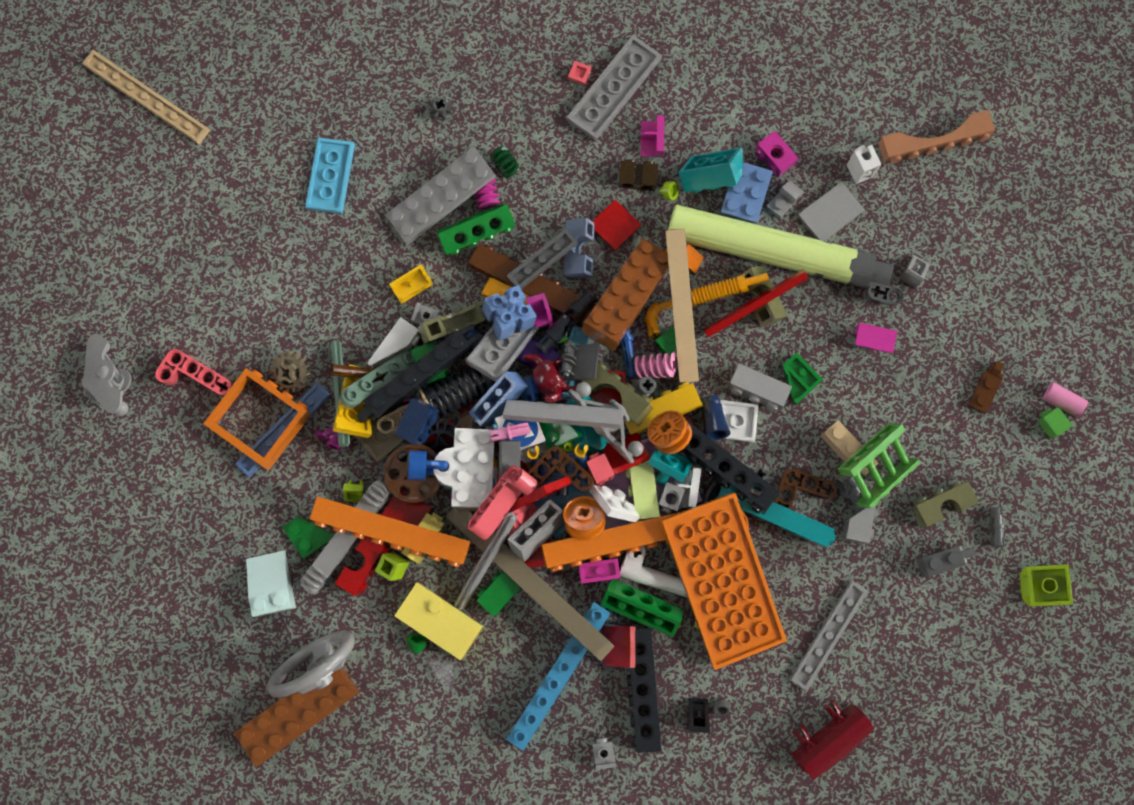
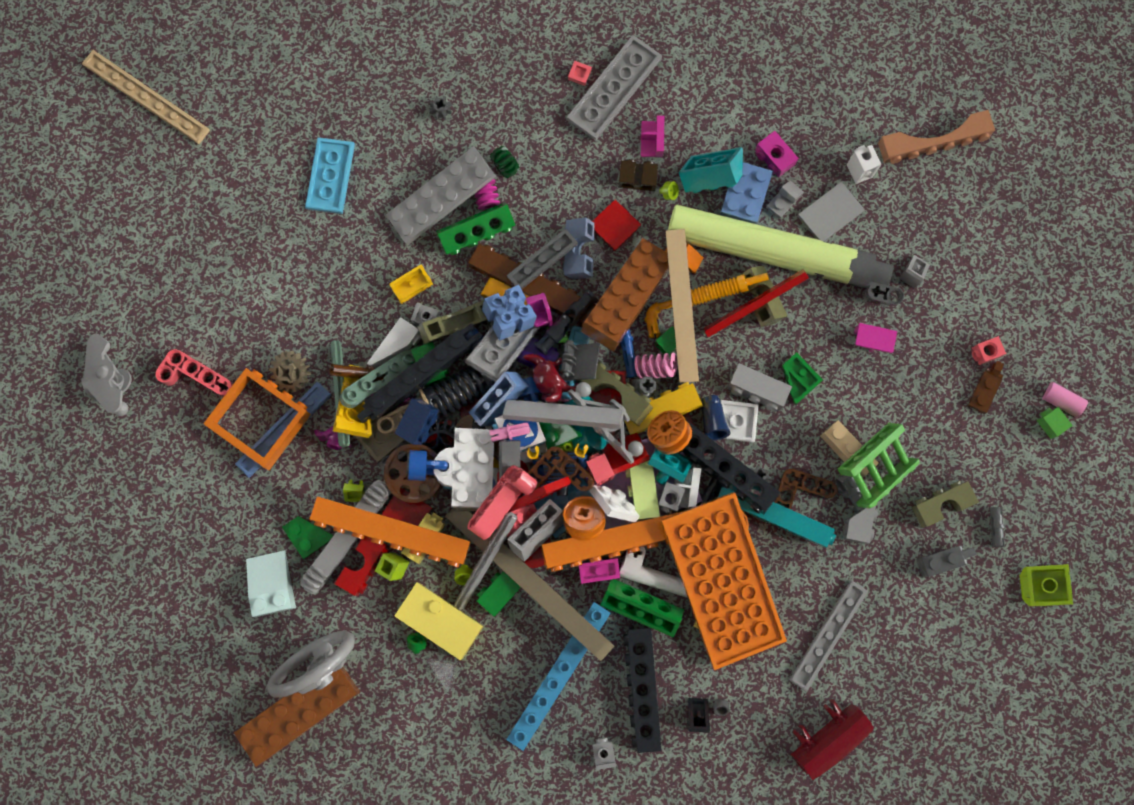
red tile [602,626,635,668] -> none
none -> lime tile [454,565,473,585]
none -> coral brick [972,336,1006,365]

